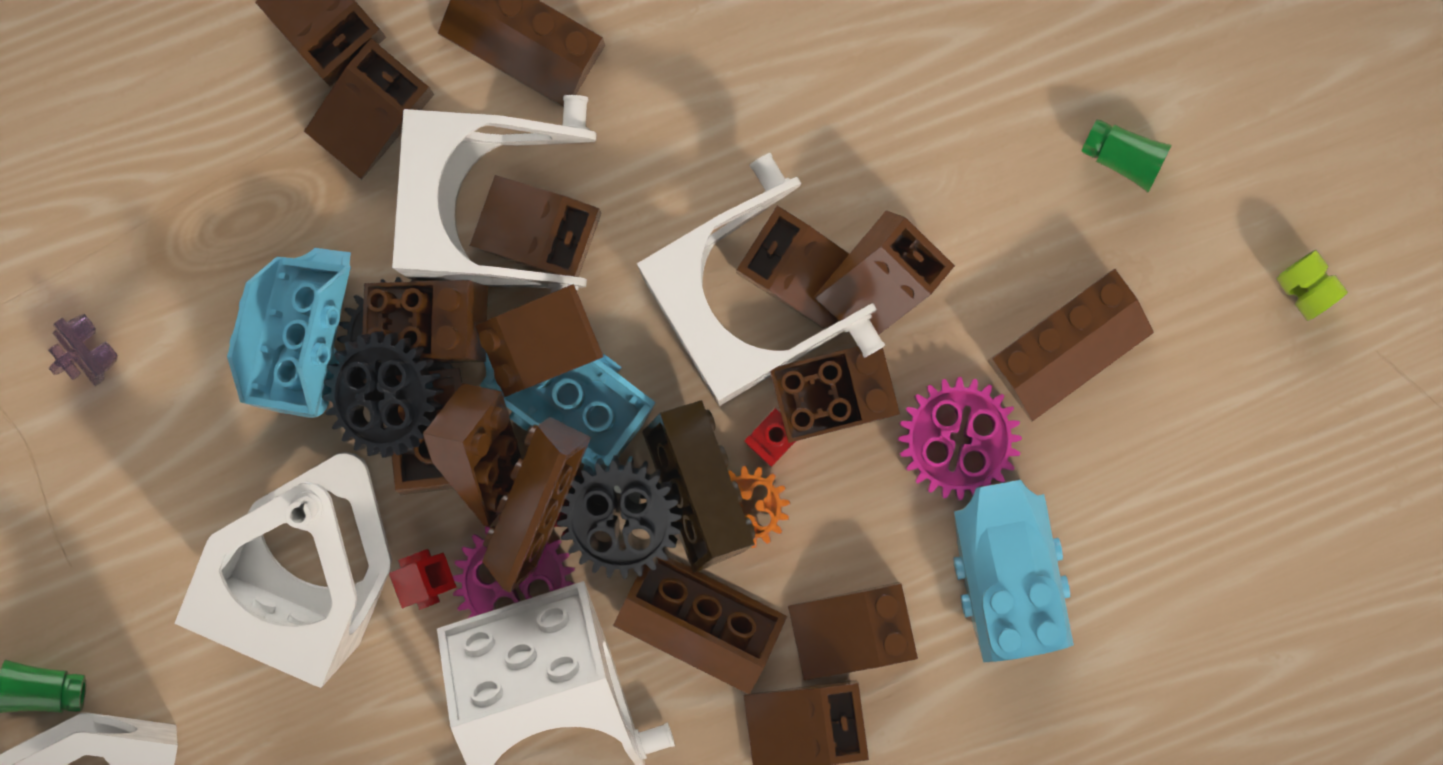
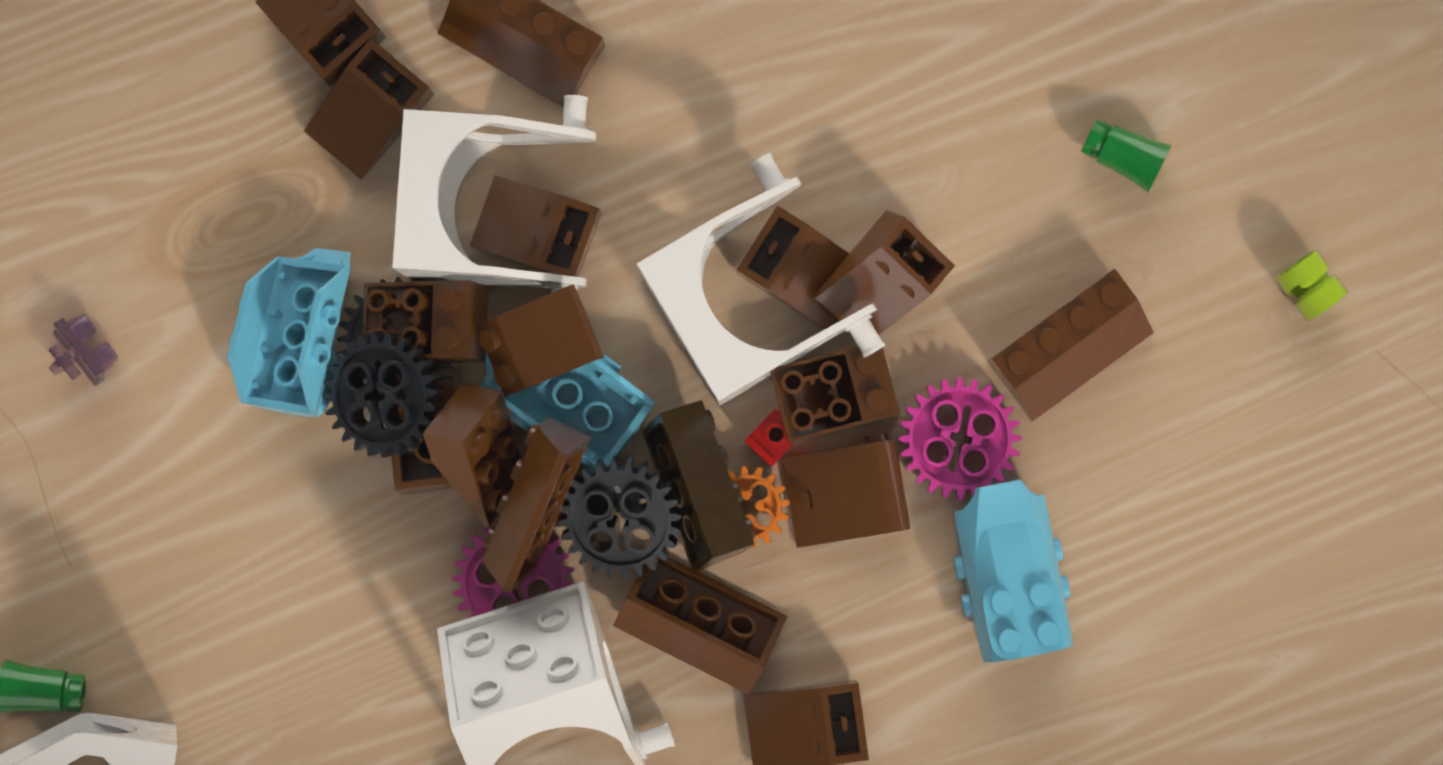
white piece [174,452,392,688] -> none
red brick [389,549,457,610] -> none
reddish brown slope [788,582,918,680] -> none
none -> reddish brown door [782,433,911,548]

